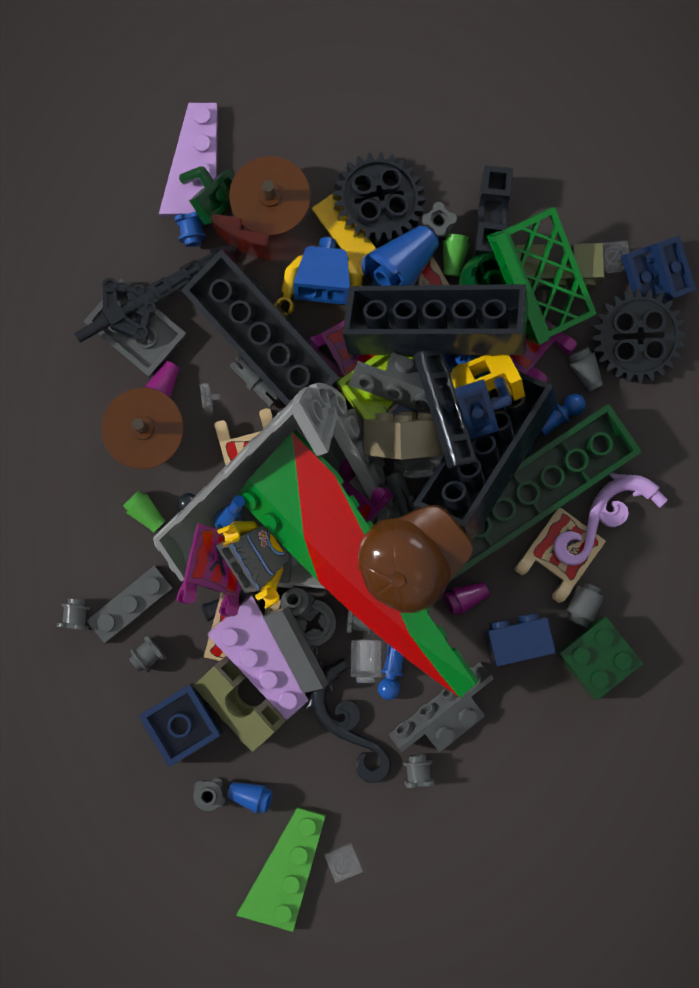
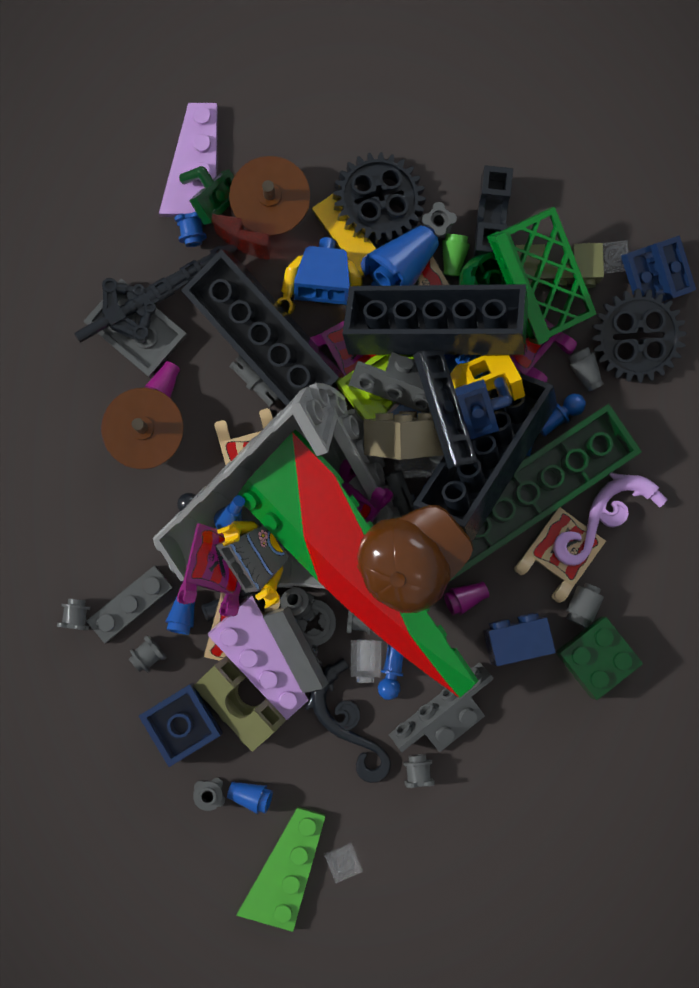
bright green cone [123,490,166,533] -> none
clear piece [200,382,220,417] -> none
none -> blue cone [165,596,195,635]

